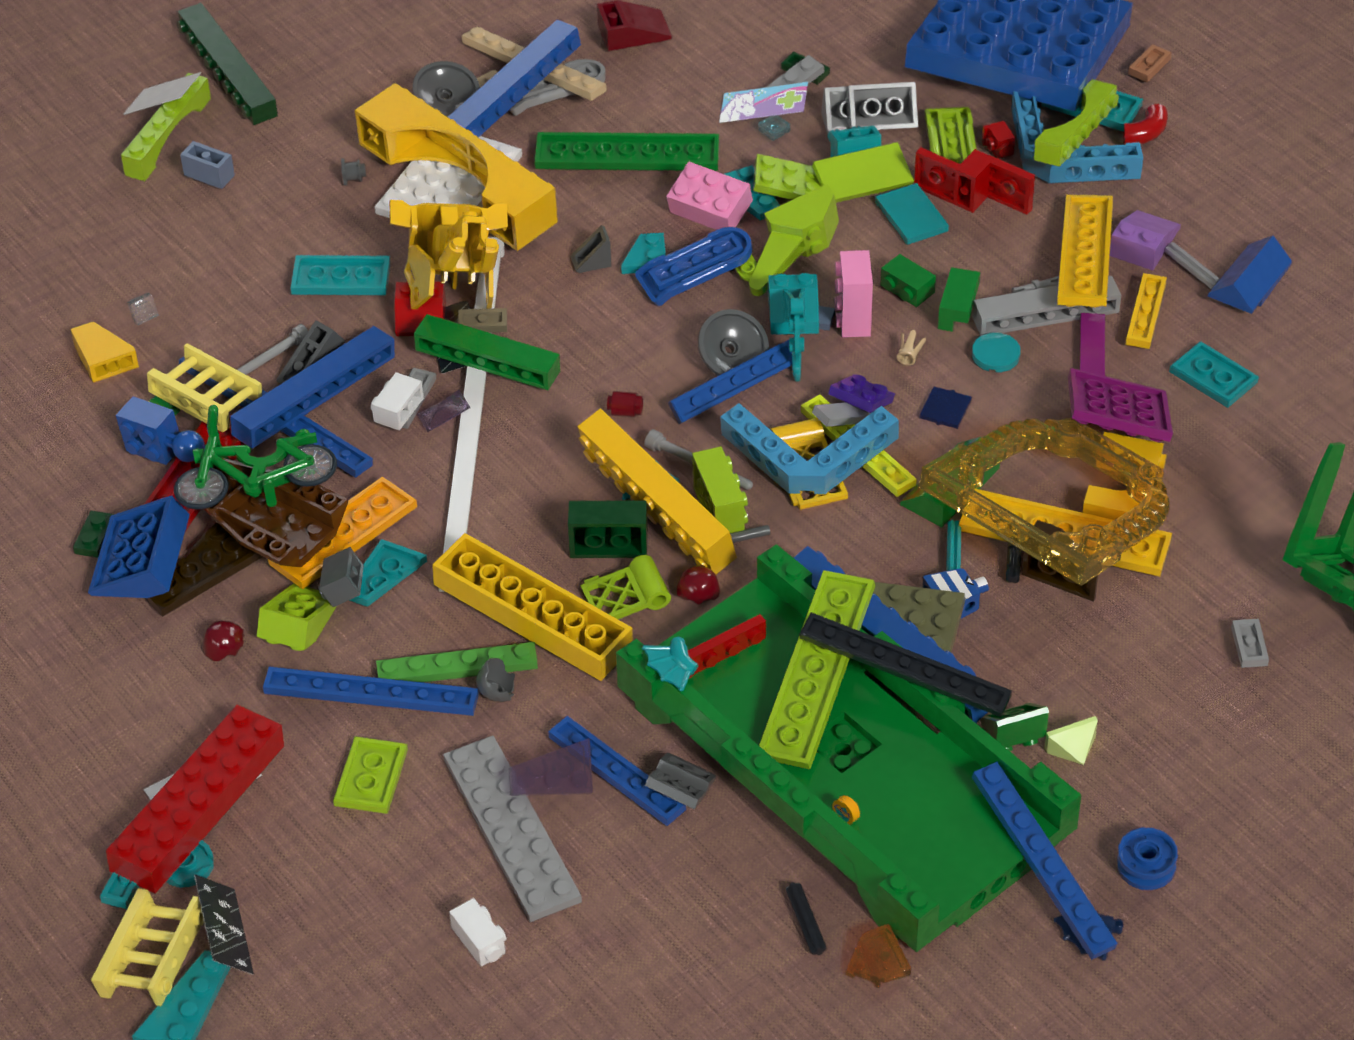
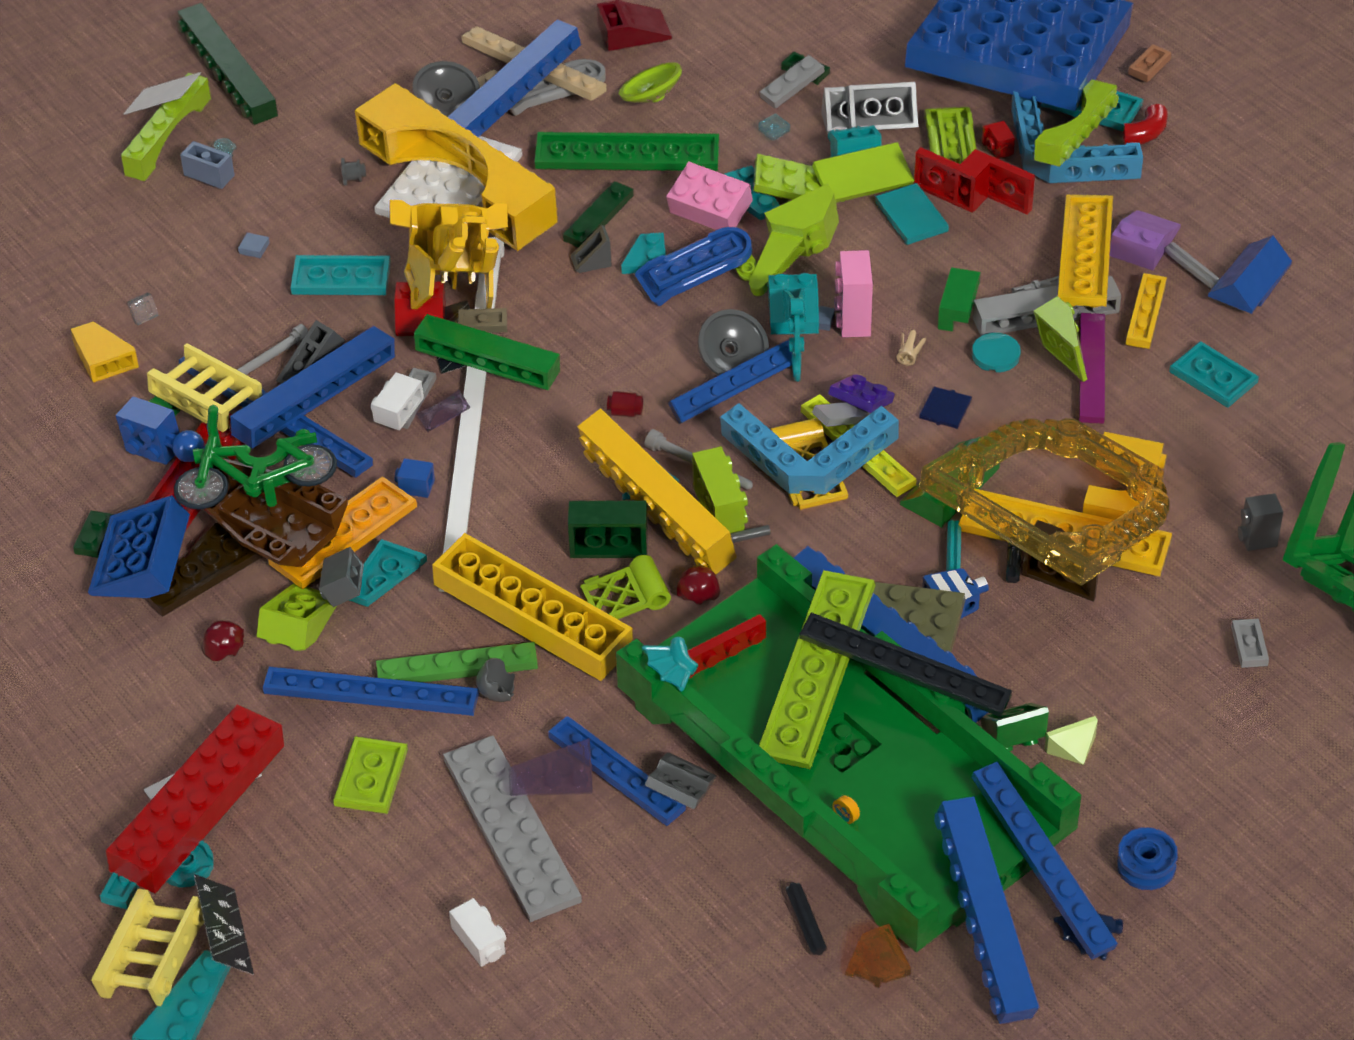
sticker [719,82,808,123] -> none
green brick [880,254,936,308] -> none
magenta plate [1068,368,1173,442] -> none
none -> clear light blue plate [214,138,237,157]
none -> sand blue tile [238,233,270,258]
none -> blue brick [394,458,435,498]
none -> dark green plate [563,181,634,248]
none -> lime dish [619,62,682,103]
none -> blue brick [935,797,1039,1024]
none -> lime slope [1034,296,1087,382]
none -> dark grey brick [1238,493,1284,551]

